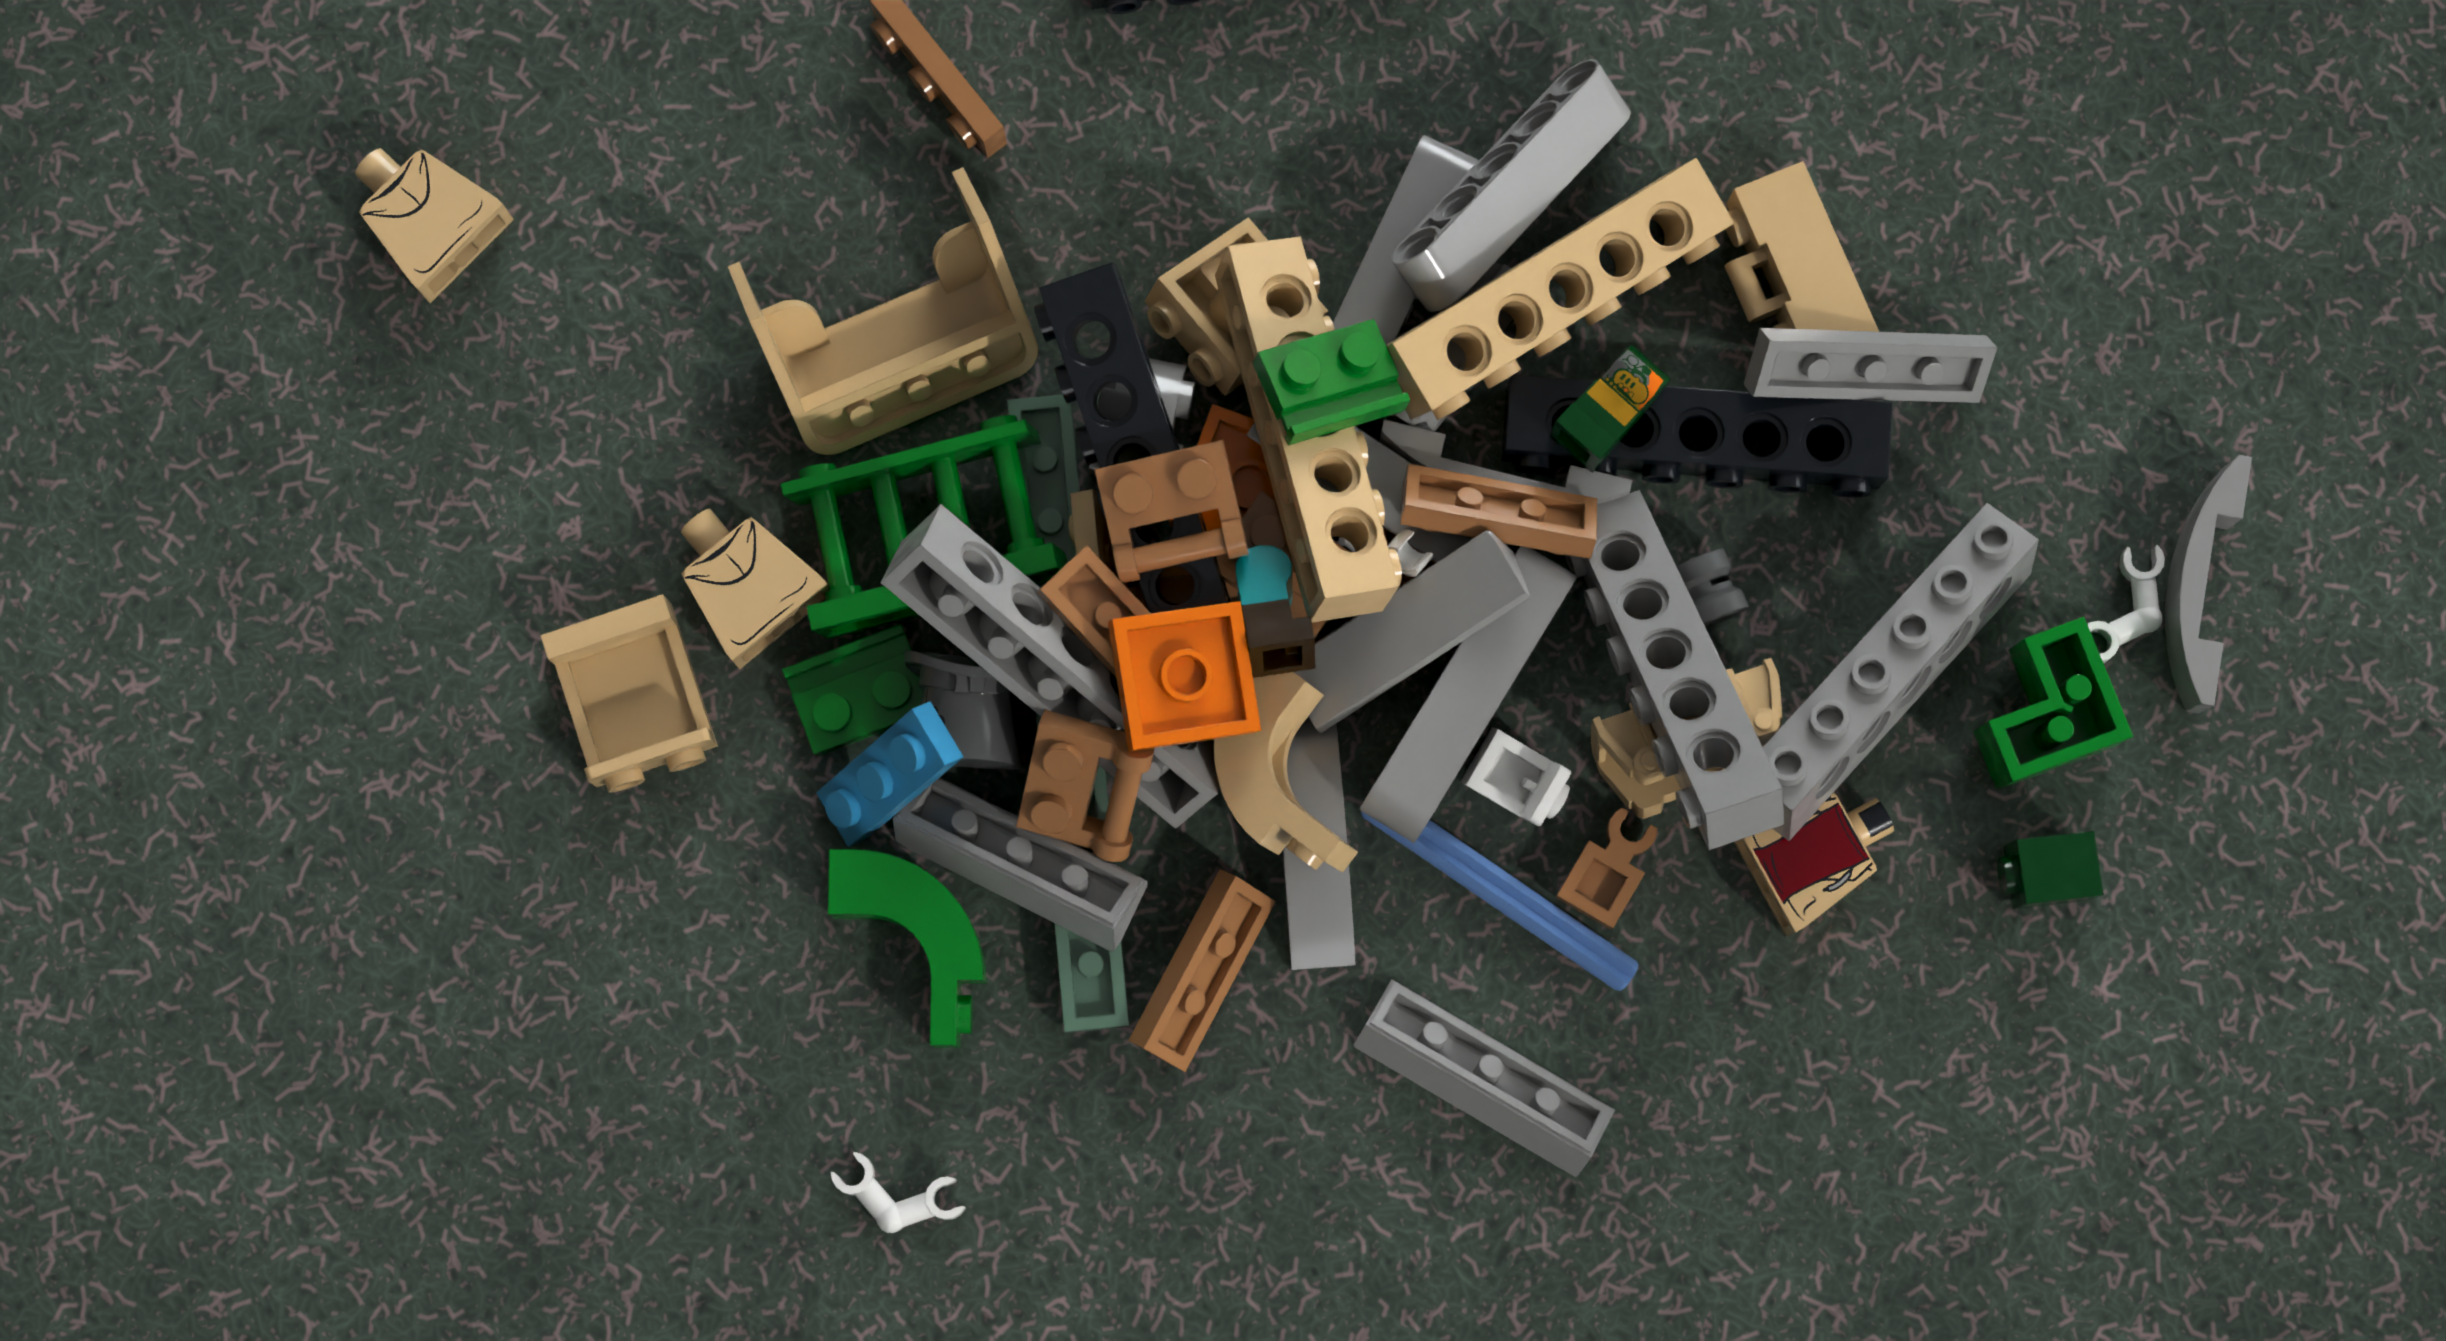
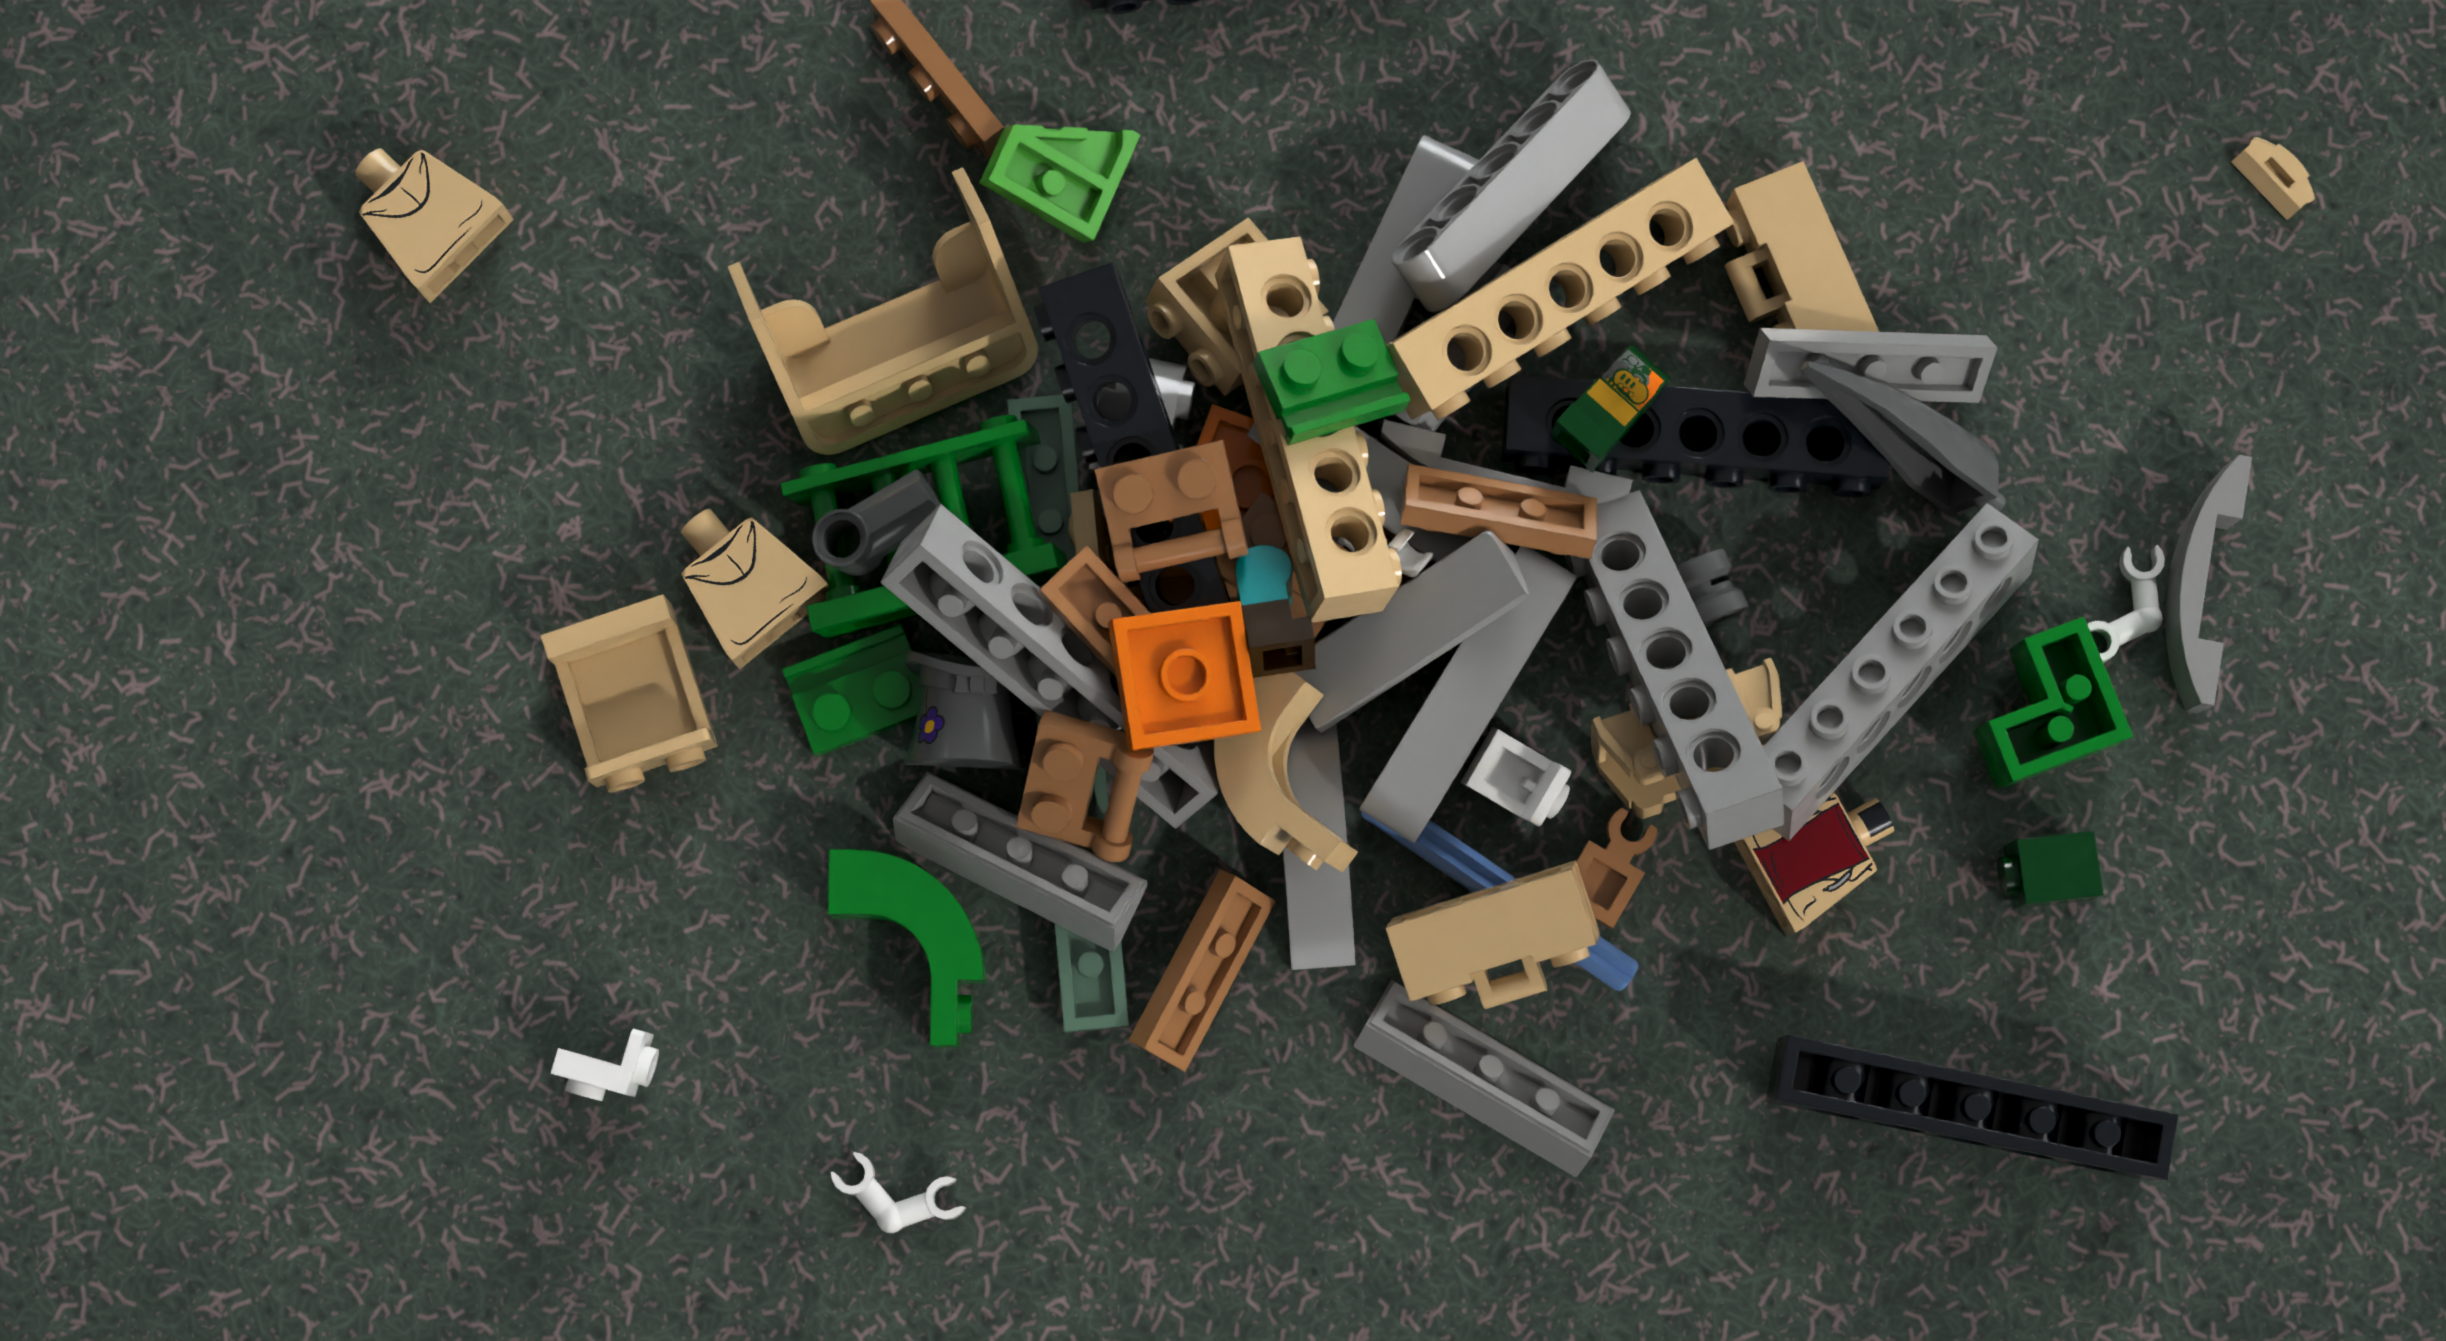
dark azure plate [816,701,964,847] -> none
none -> white bracket [551,1028,659,1101]
none -> dark grey piece [812,469,941,576]
none -> bright green wing [979,124,1141,243]
none -> tan piece [1385,860,1600,1009]
none -> black brick [1766,1035,2178,1181]
none -> dark grey piece [1800,361,2006,515]
none -> tan piece [2231,137,2315,220]

